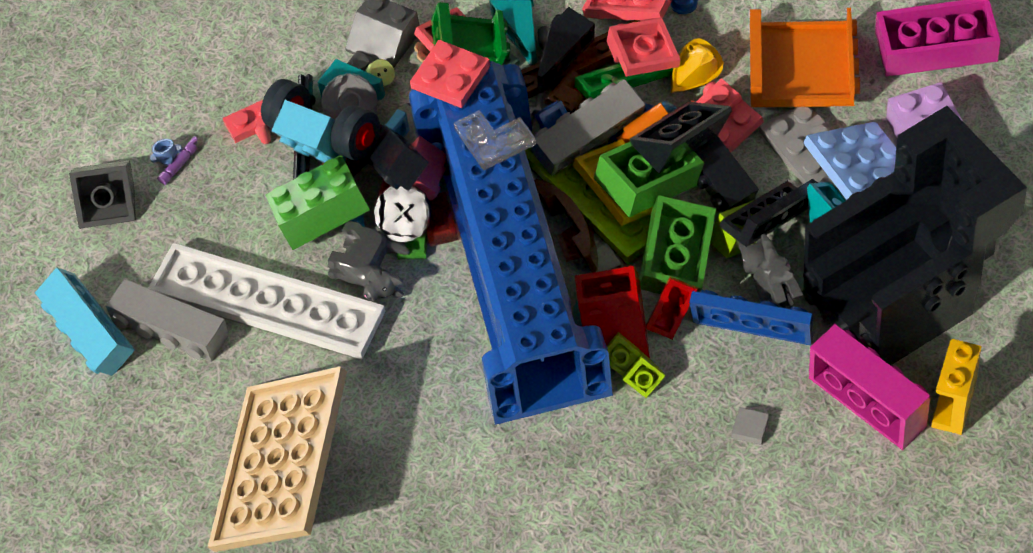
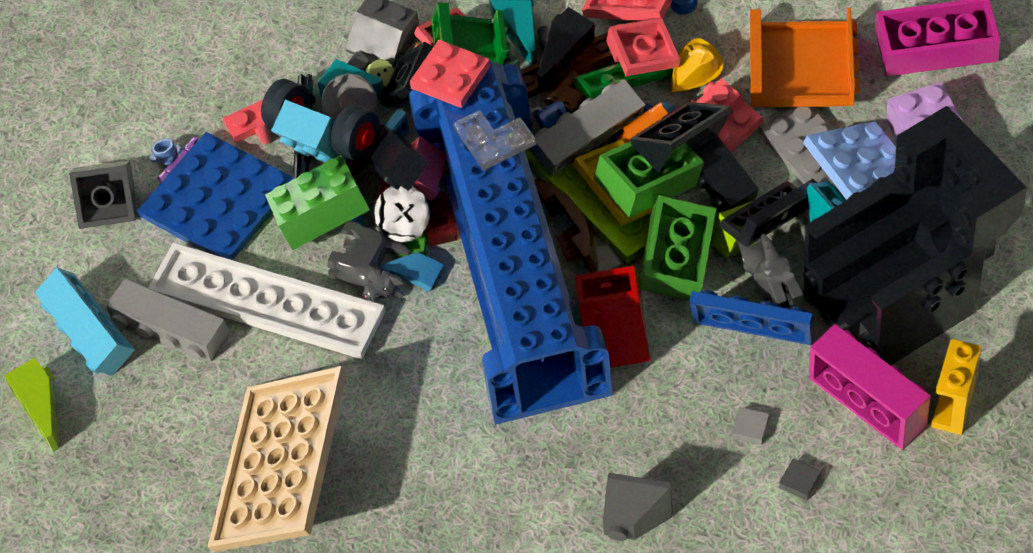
lime slope [607,332,666,398] -> none
red slope [646,276,698,340] -> none
none -> lime slope [4,357,59,452]
none -> blue plate [137,132,293,260]
none -> black plate [380,42,433,108]
none -> dark azure slope [381,252,444,291]
none -> dark grey slope [603,473,673,541]
none -> dark grey tile [779,459,821,501]

